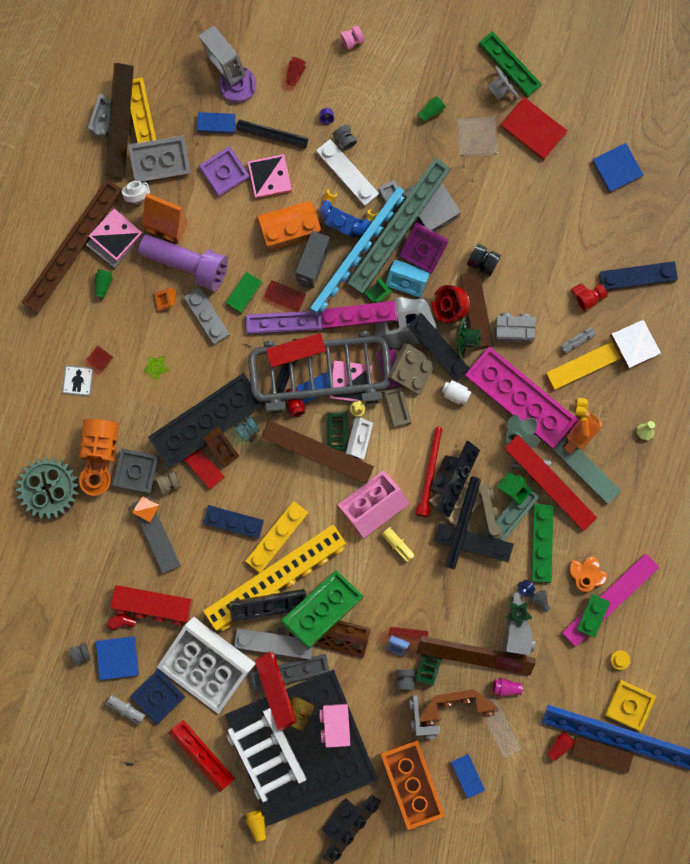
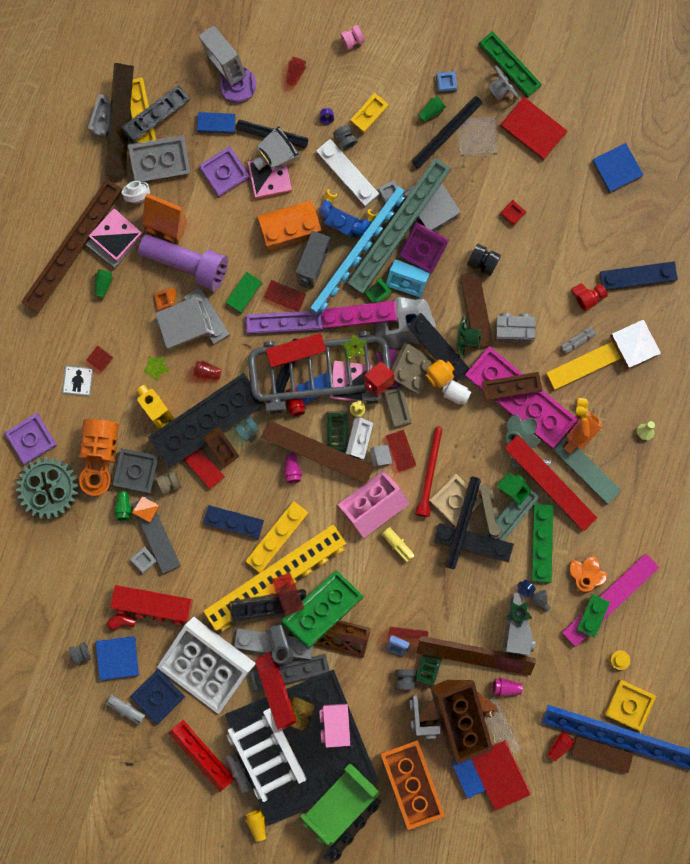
black bracket [430,441,480,517] -> none
red cylinder [432,285,470,323] -> none
none -> medium lavender tile [5,413,58,465]
none -> green cone [113,491,133,521]
none -> black plate [121,85,190,143]
none -> light grey tile [130,547,157,574]
none -> yellow torso [136,385,175,429]
none -> light grey panel [156,297,214,350]
none -> clear red cone [193,360,222,380]
none -> light grey pin [225,752,253,793]
none -> light grey torso [252,126,300,172]
none -> dark grey piece [266,625,294,666]
none -> clear red tile [271,573,305,616]
none -> dark pink cone [284,454,303,484]
none -> bright green panel [300,764,380,846]
none -> clear neon green plate [342,334,367,358]
none -> yellow plate [350,93,389,134]
none -> red brick [364,361,395,397]
none -> light grey tile [370,445,392,467]
none -> clear red tile [386,429,416,472]
none -> black axle [411,96,482,168]
none -> light orange head [425,359,455,388]
none -> reddish brown slope [430,680,493,764]
none -> medium blue tile [436,71,457,93]
none -> red tile [471,739,532,811]
none -> reddish brown plate [482,372,542,401]
none -> red tile [500,200,526,227]

